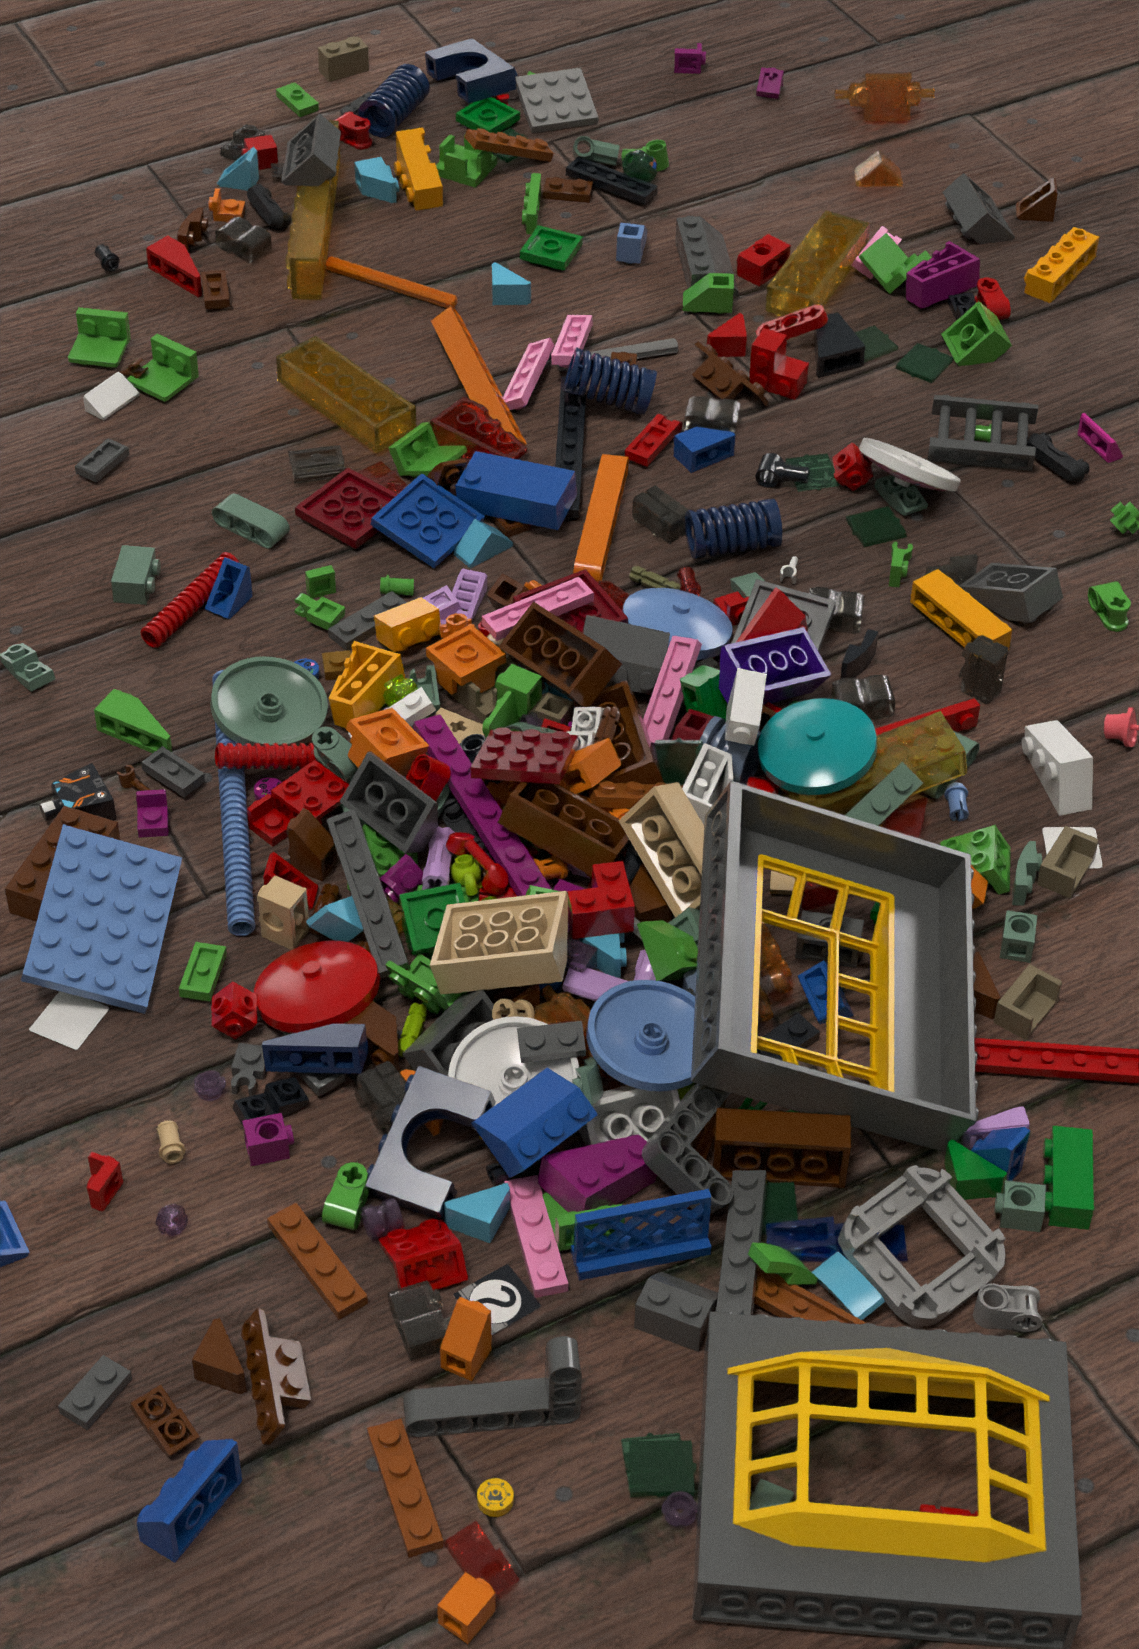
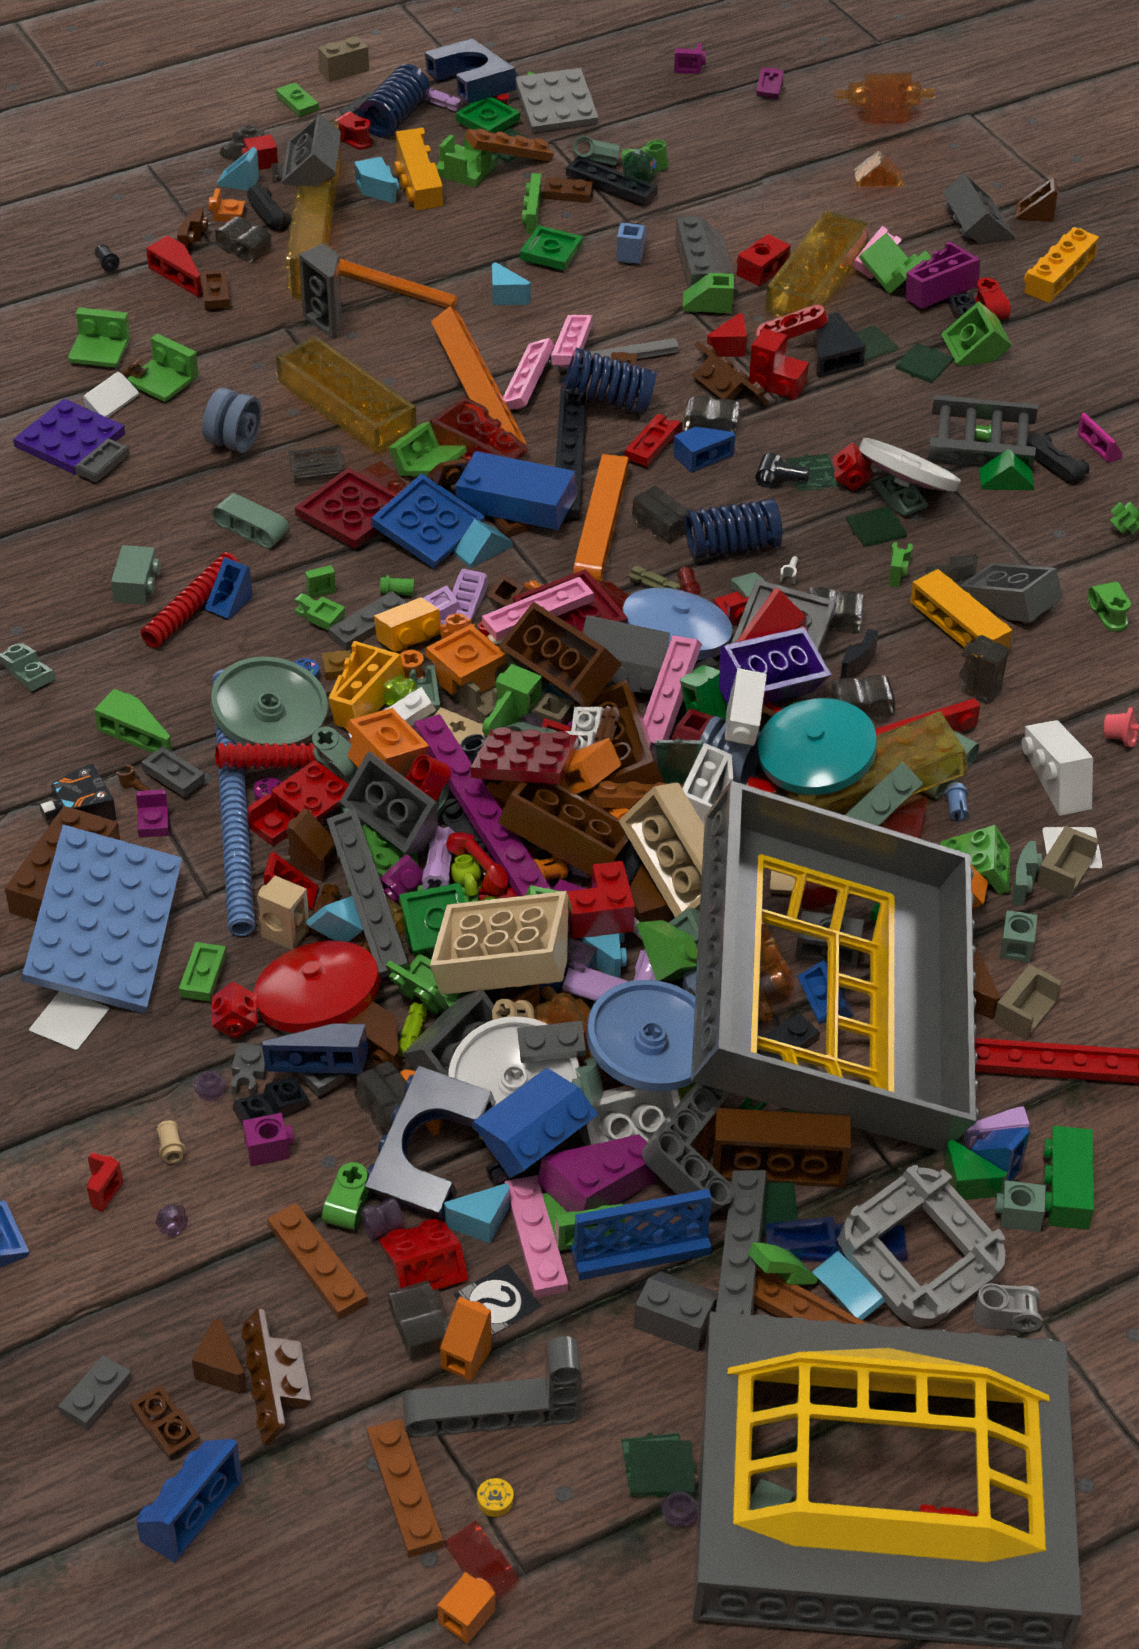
none -> dark purple plate [13,399,125,475]
none -> sand blue wheel [202,387,262,453]
none -> dark grey slope [299,243,342,339]
none -> orange bush [401,650,424,687]
none -> lavender axle [424,88,461,112]
none -> green slope [979,449,1034,491]

